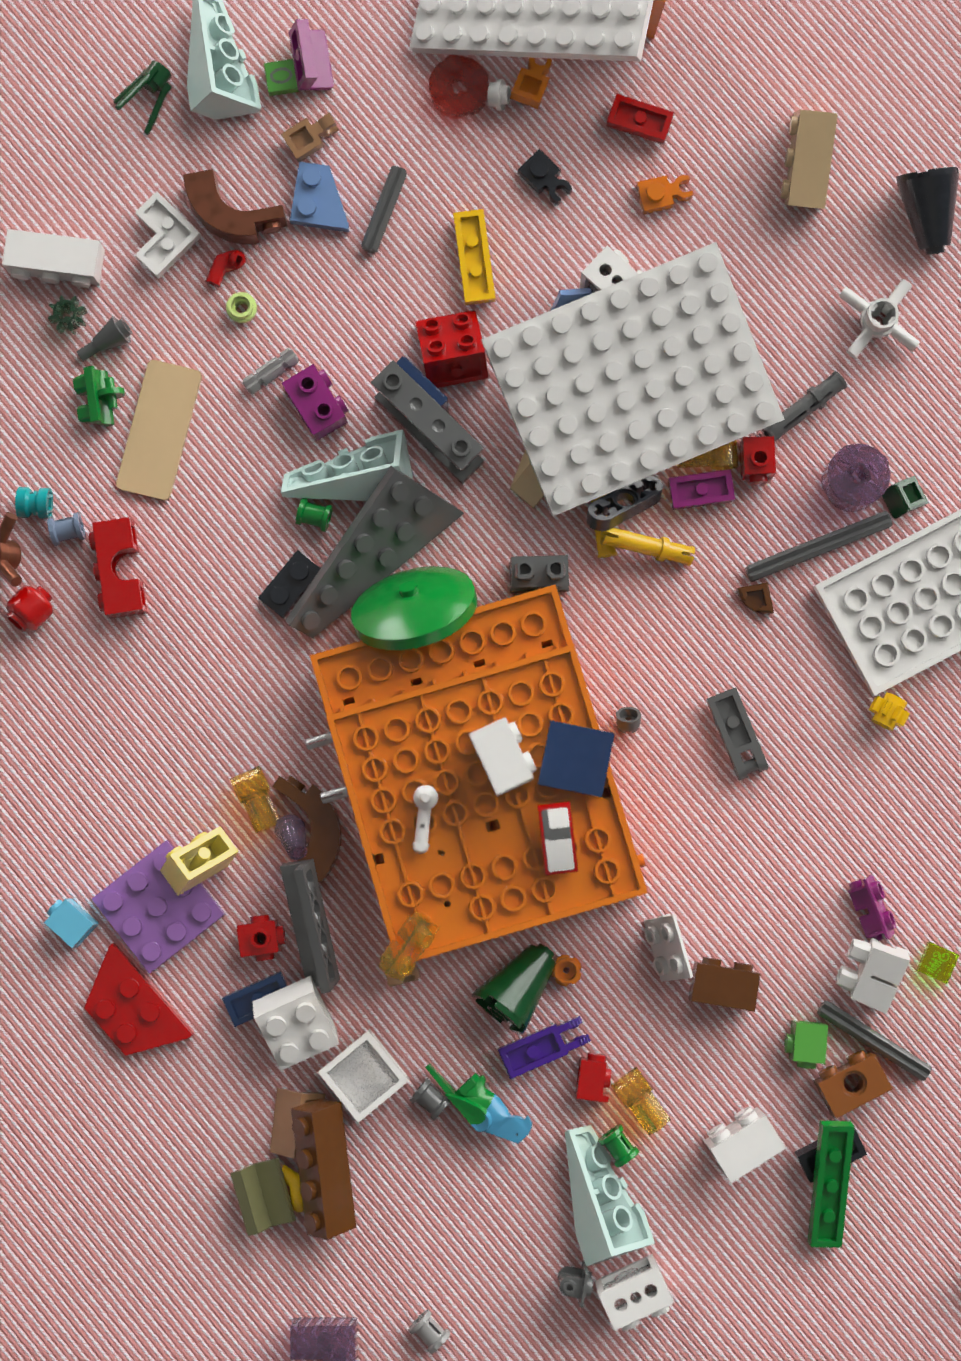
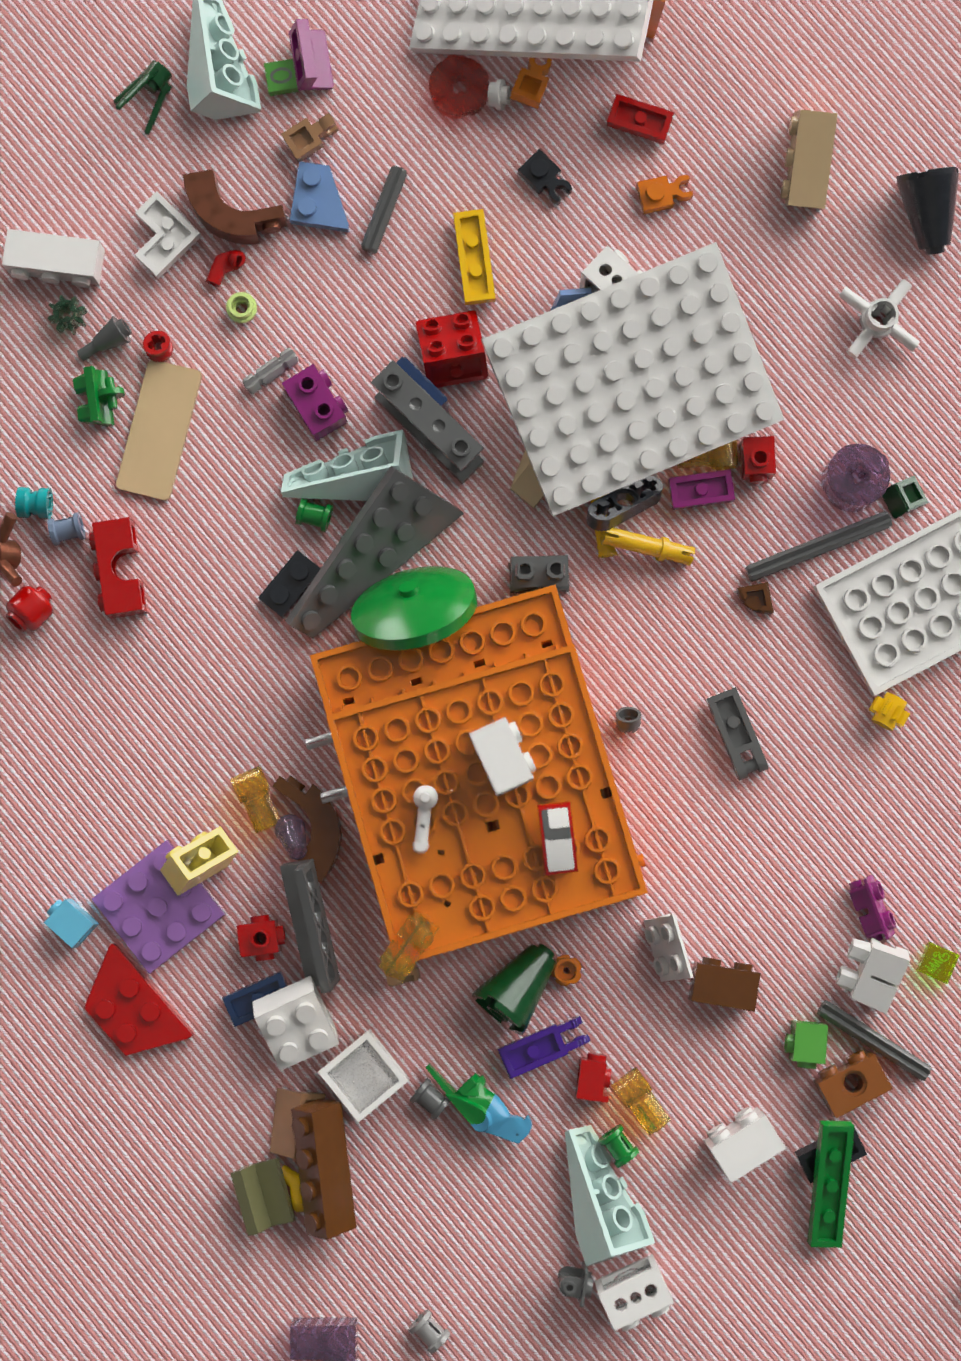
dark blue tile [538,720,615,798] -> none
dark grey pin [762,371,847,442] -> none
none -> red bush [143,330,173,362]

